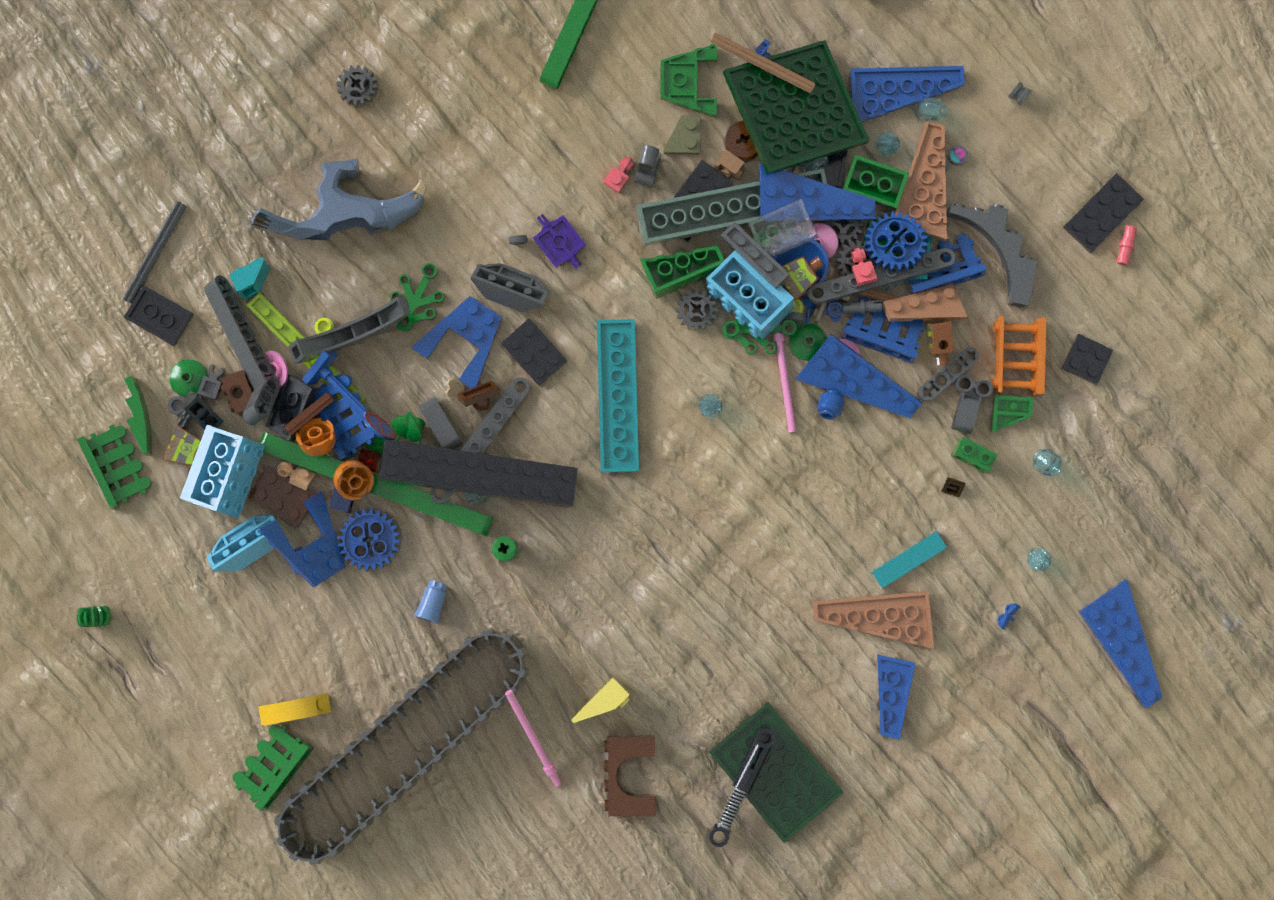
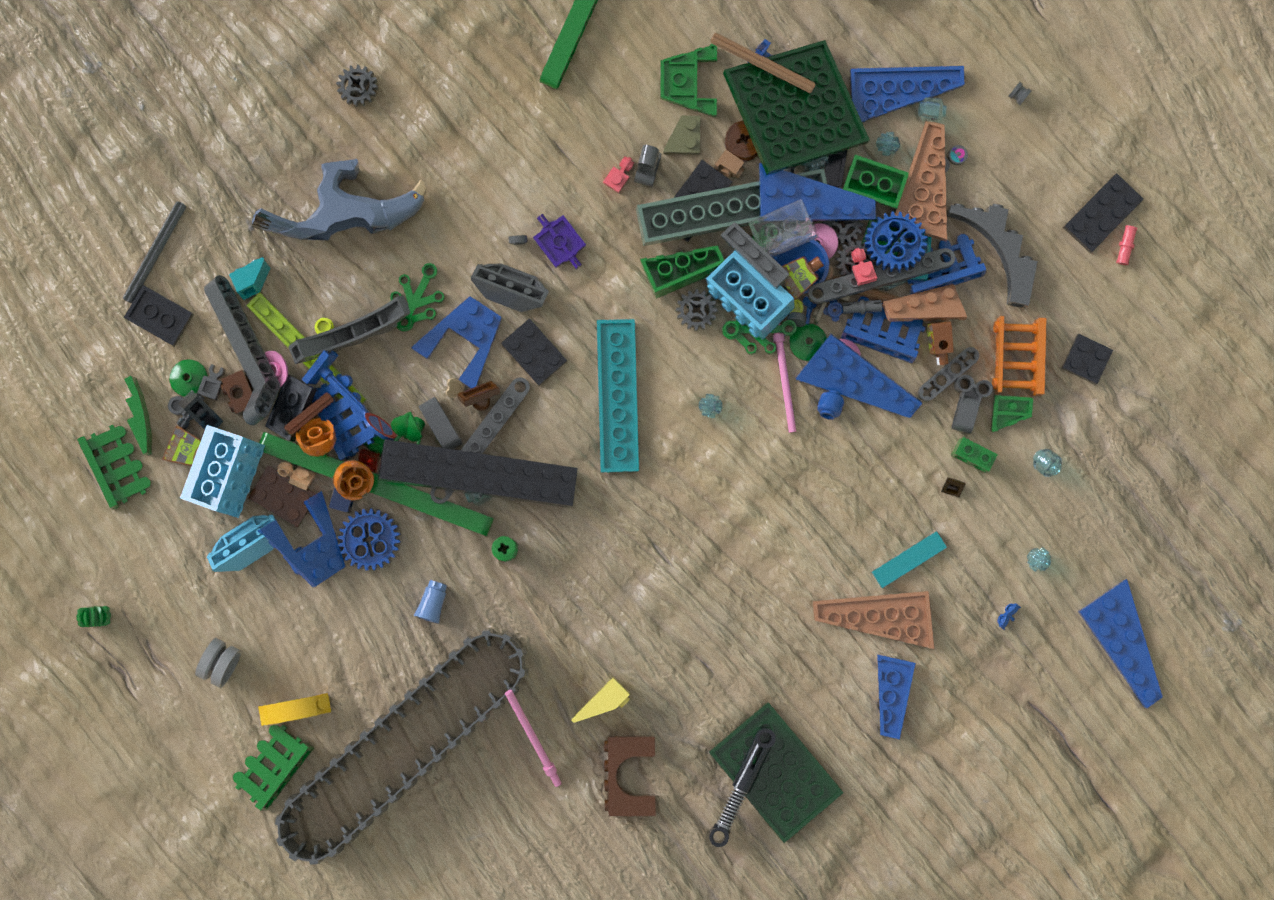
none -> light grey wheel [195,638,241,688]

